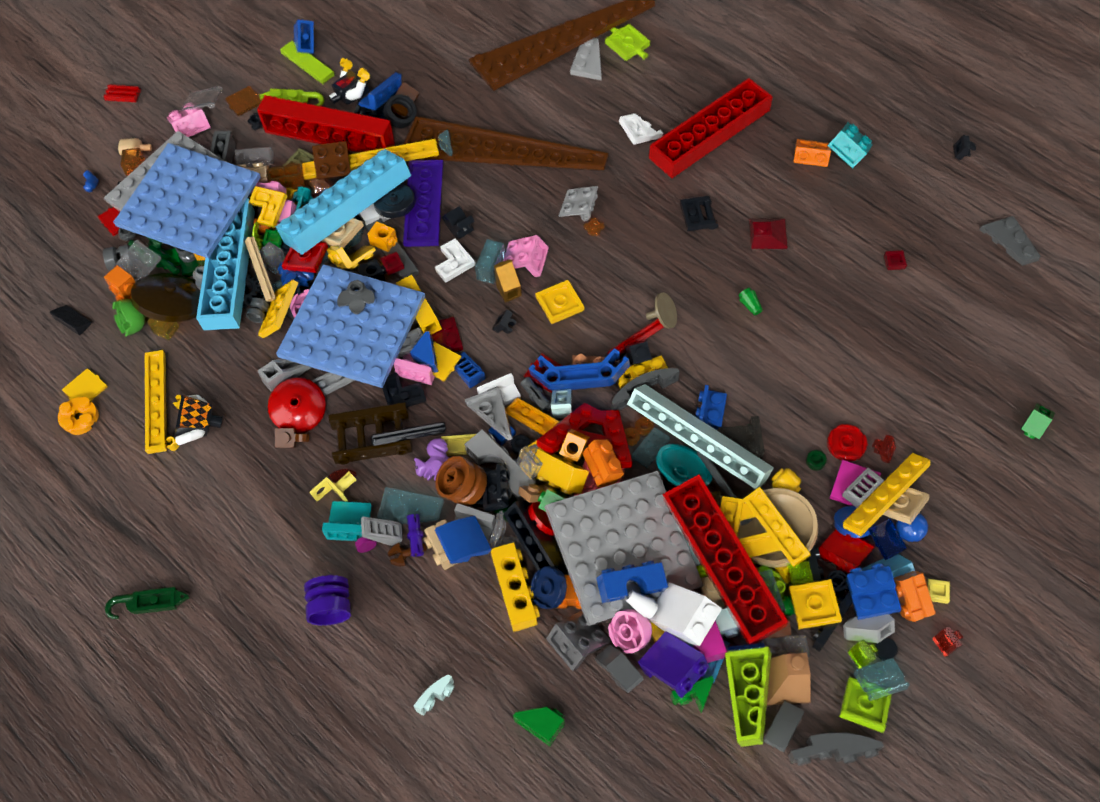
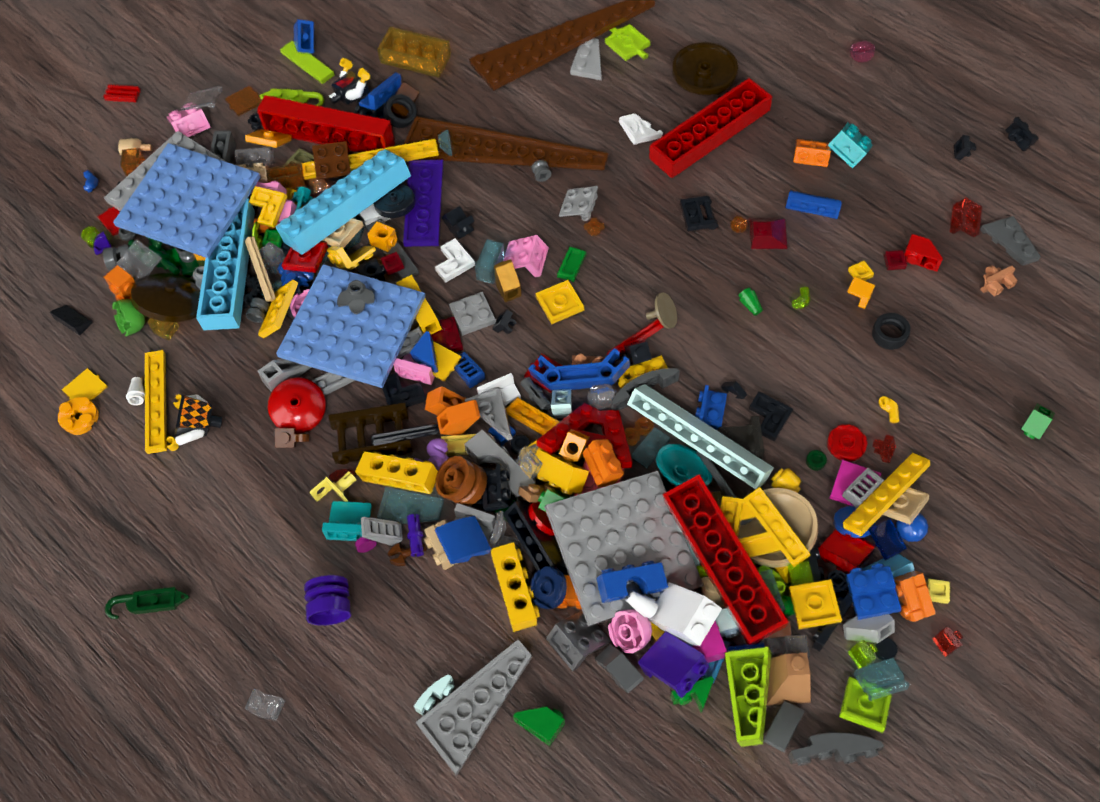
none -> clear neon green wheel [81,226,100,248]
none -> dark purple tile [93,231,112,255]
none -> white cone [126,377,145,405]
none -> light orange plate [245,129,291,148]
none -> clear bracket [245,689,285,721]
none -> yellow brick [355,451,438,494]
none -> clear yellow brick [377,27,451,78]
none -> light grey wing [416,640,532,776]
none -> orange slope [425,386,466,416]
none -> orange slope [437,400,480,436]
none -> light grey plate [449,292,496,336]
none -> dark grey wheel [531,160,552,182]
none -> green tile [557,247,586,282]
none -> clear head [587,384,617,410]
none -> dark brown dish [672,42,738,95]
none -> black tile [721,381,747,399]
none -> clear orange plate [731,216,747,233]
none -> black plate [749,392,793,442]
none -> blue panel [786,191,842,219]
none -> clear neon green arm [792,287,810,309]
none -> light orange panel [847,277,875,309]
none -> yellow tile [848,260,874,281]
none -> clear pink hair [850,41,875,63]
none -> black tyre [872,313,911,350]
none -> yellow arm [878,396,900,423]
none -> red slope [904,234,943,272]
none -> clear red bracket [950,197,982,237]
none -> nougat hips [980,265,1018,297]
none -> black hips [1006,117,1039,151]

